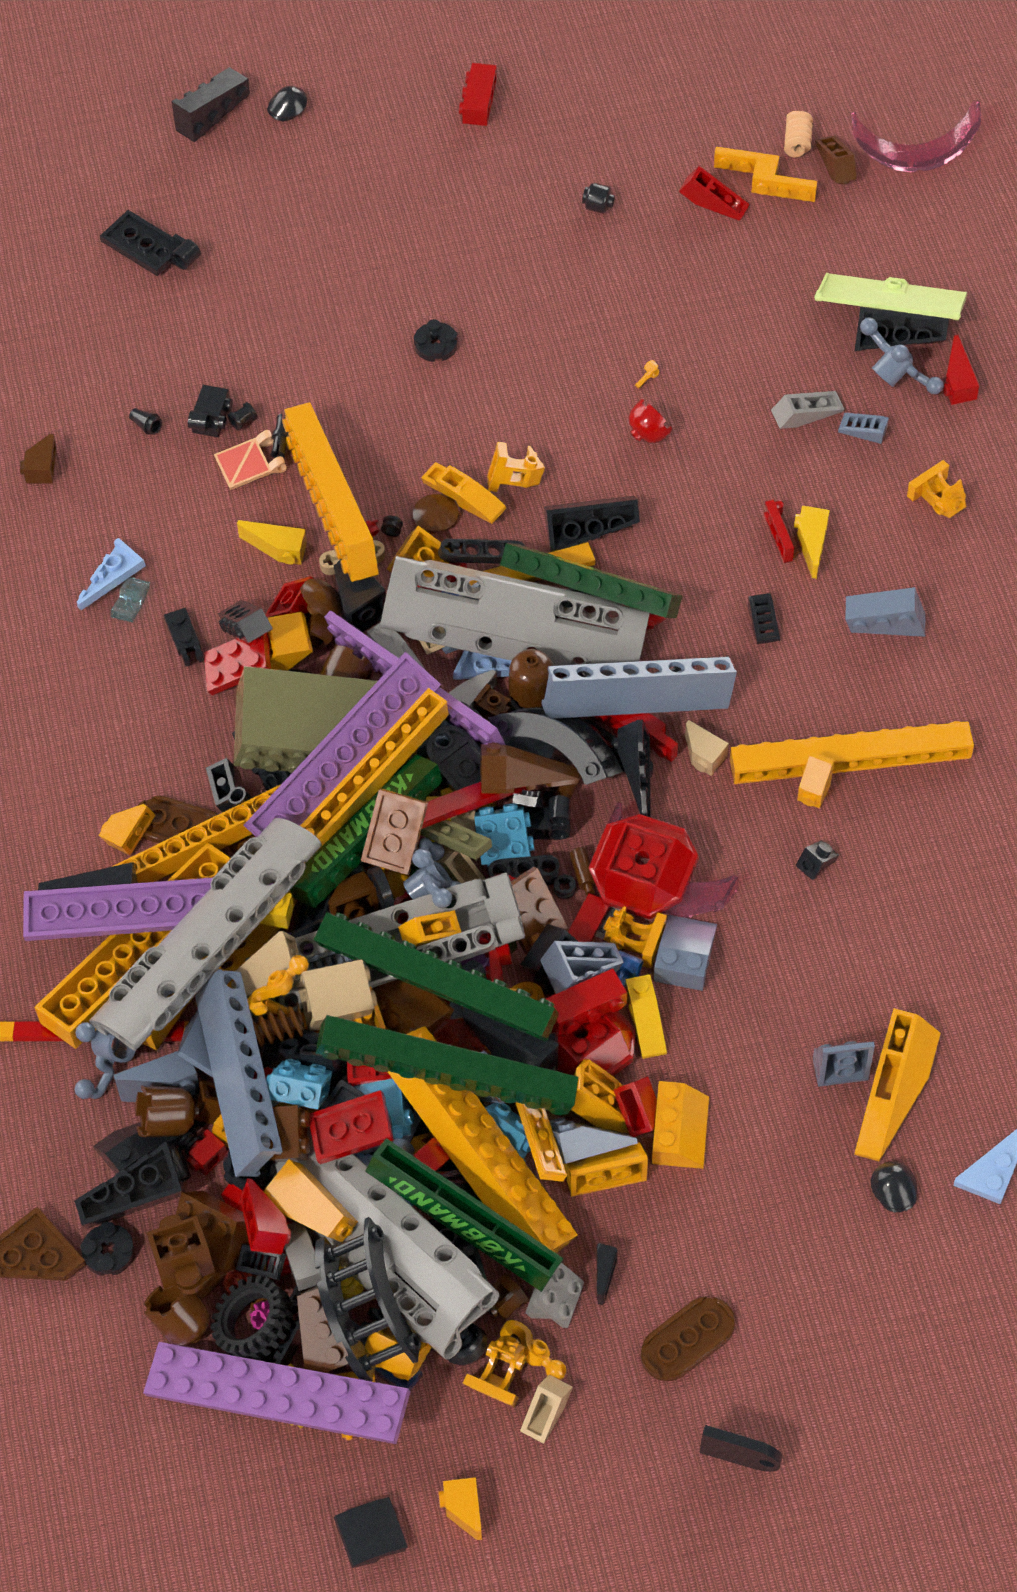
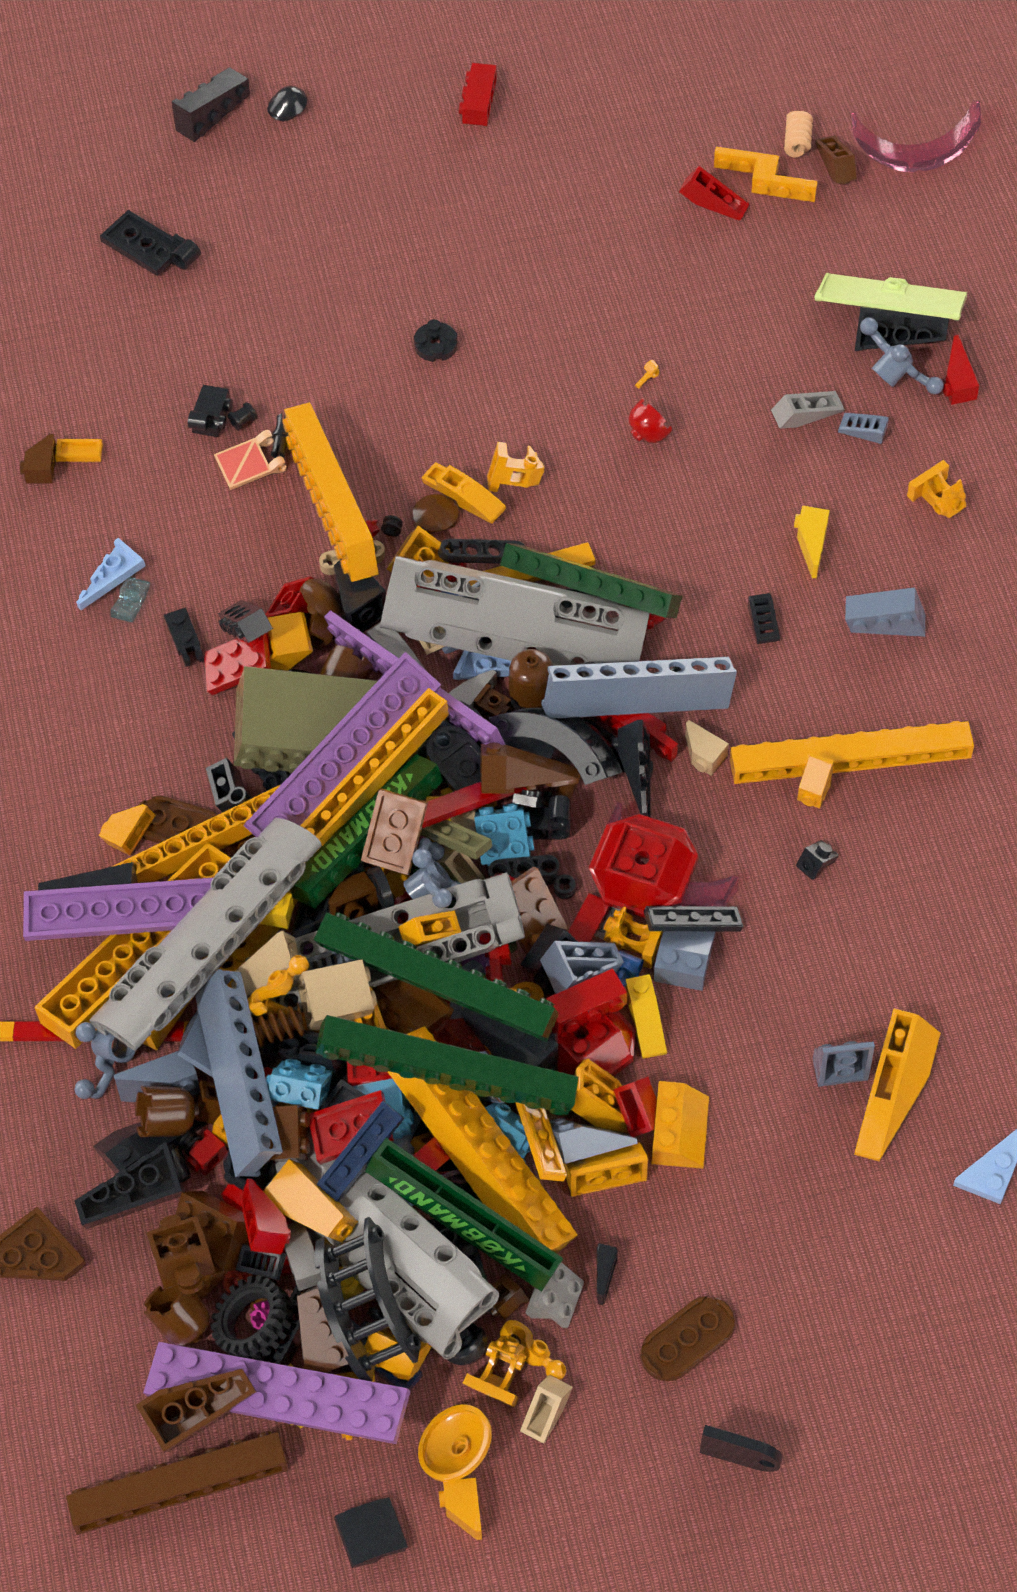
black plate [81,1222,134,1276] -> none
black cone [129,408,162,435] -> none
yellow slope [237,520,307,565] -> none
black wedge [544,496,640,552] -> none
reddish brown cylinder [570,847,596,895] -> none
black head [582,183,615,213] -> none
red hinge [764,499,794,563] -> none
black hat [871,1161,917,1212] -> none
none -> light orange tile [55,439,103,462]
none -> reddish brown brick [66,1432,288,1535]
none -> reddish brown wedge [136,1369,257,1452]
none -> dark blue plate [317,1101,405,1202]
none -> light orange dish [418,1405,492,1482]
none -> black tile [644,906,743,932]

